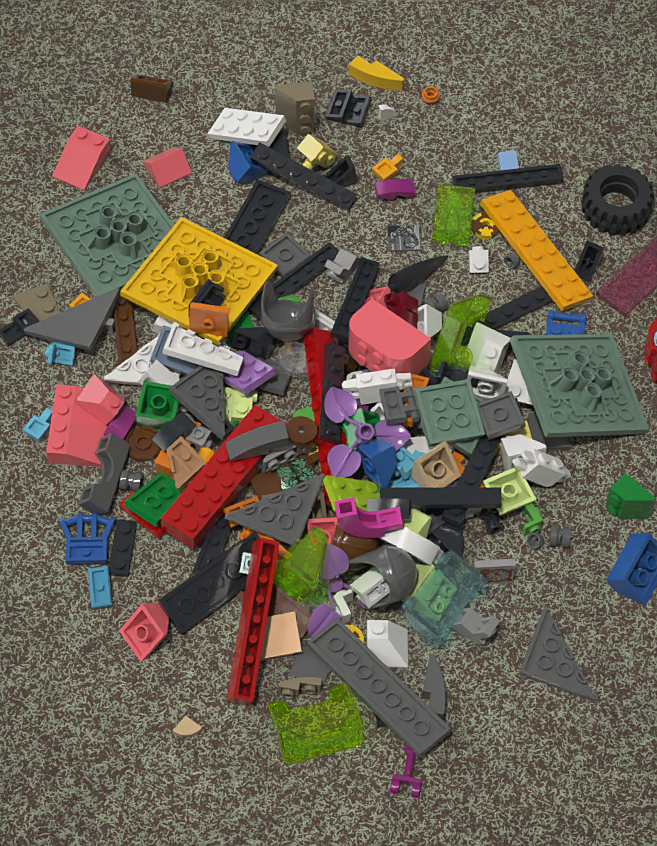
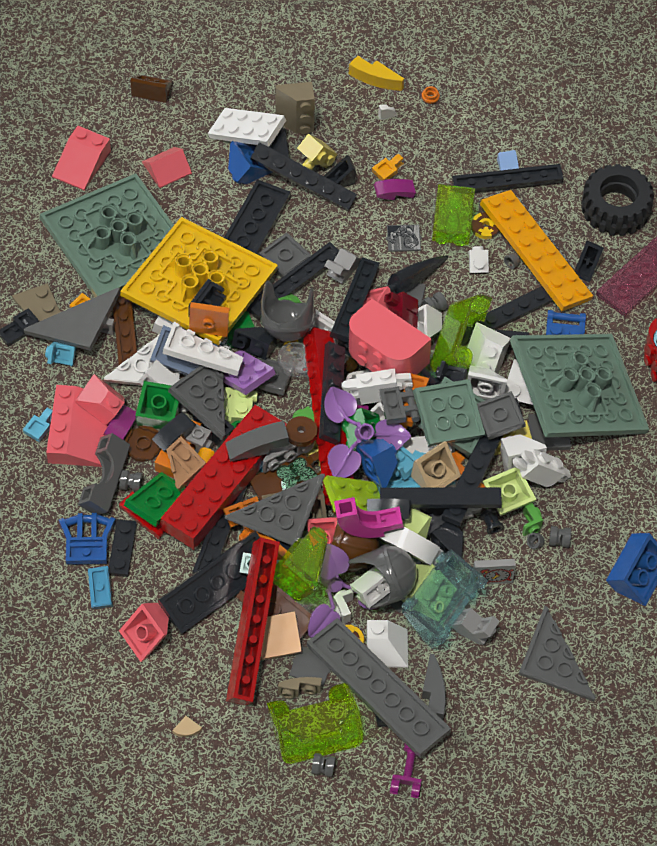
black slope [325,89,372,128] -> none
green slope [605,473,656,519] -> none
none -> dark grey wheel [311,753,336,777]

